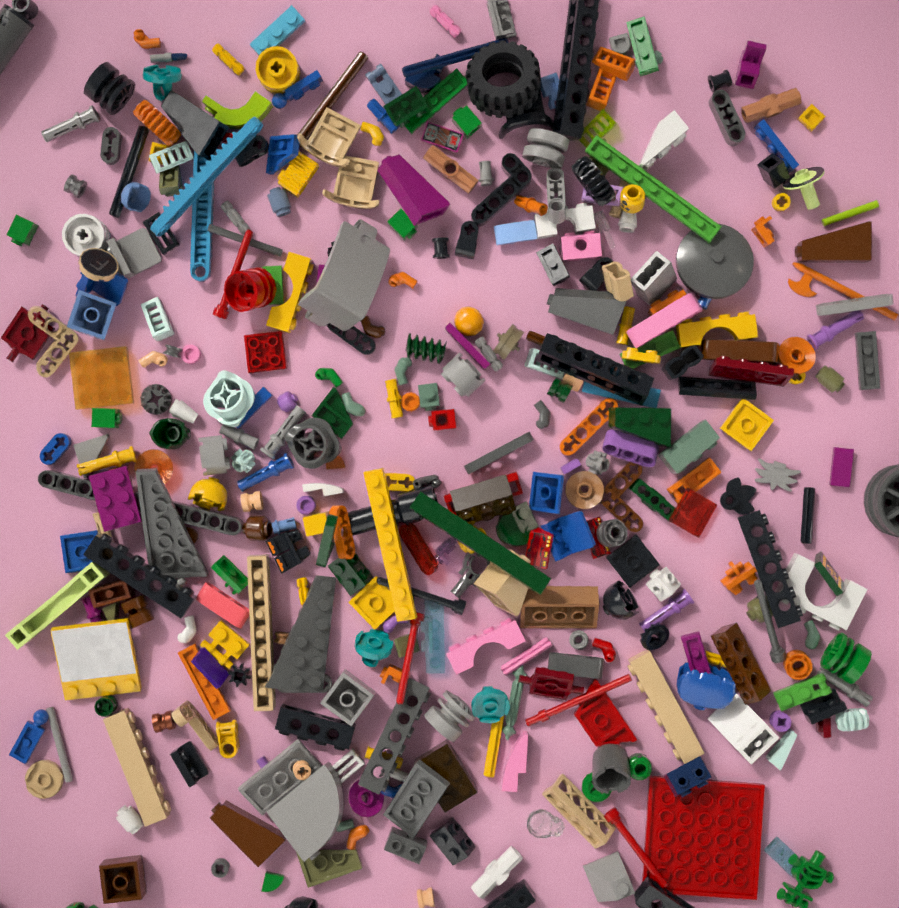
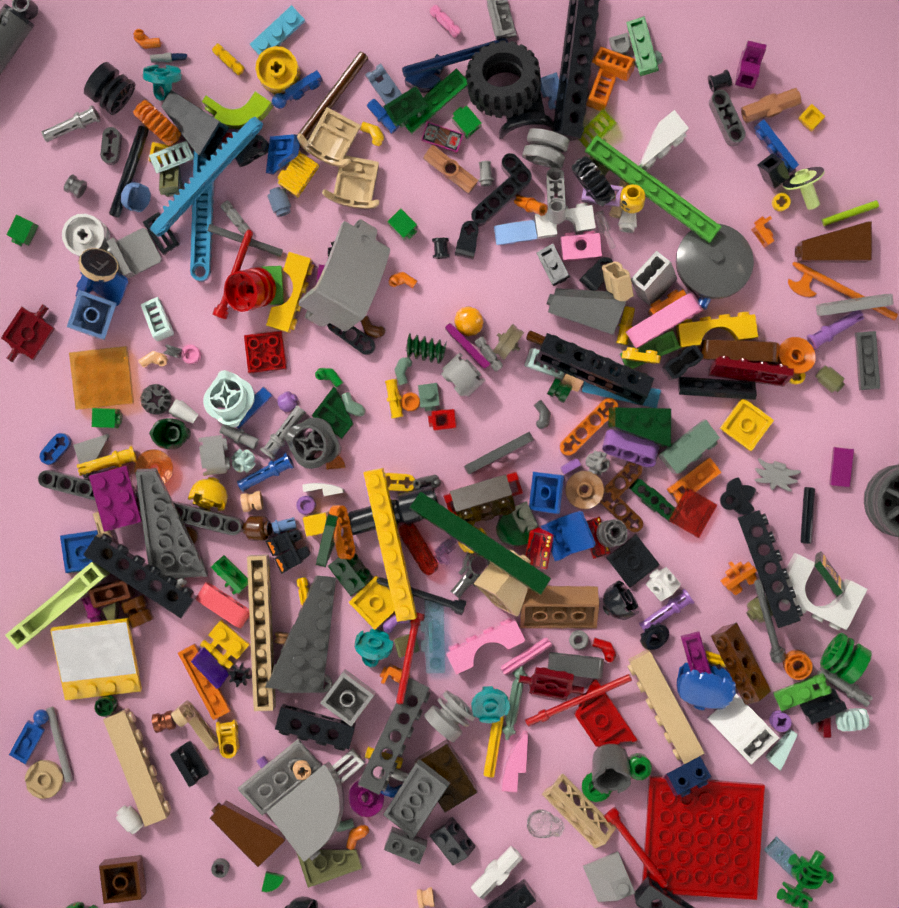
tan beam [28,306,78,377] -> none
white arm [177,615,197,643] -> none
magenta slope [378,154,451,226] -> none
sand green arm [804,620,820,650] -> none

